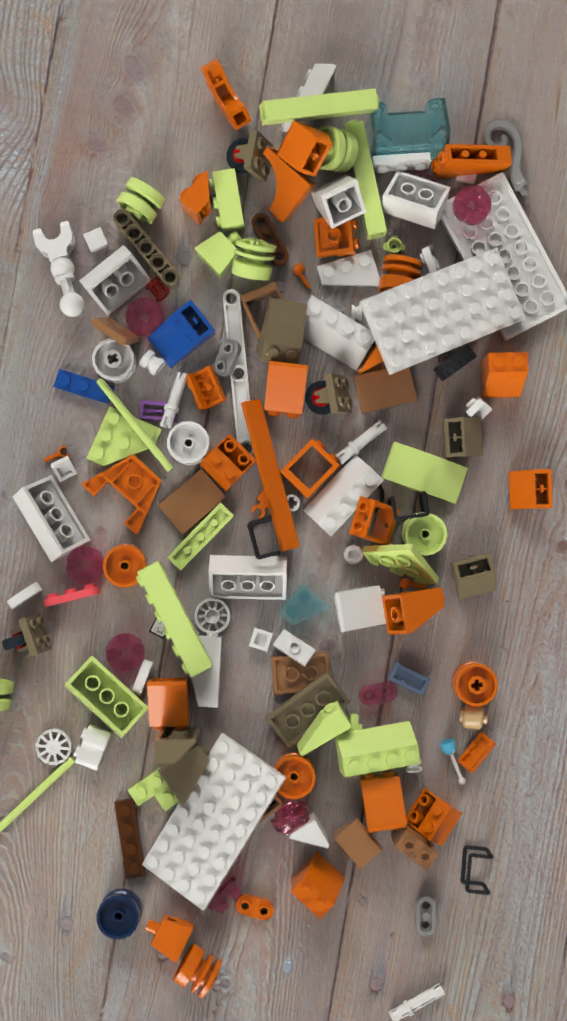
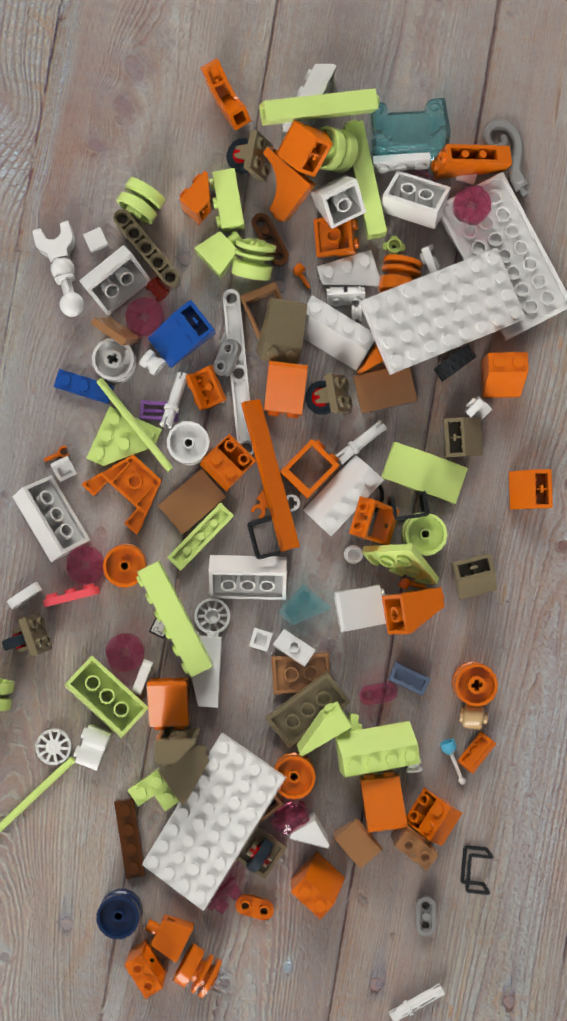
none -> orange window [124,939,167,999]
none -> dark tan plate [236,825,287,879]
none -> white hinge [326,285,366,307]

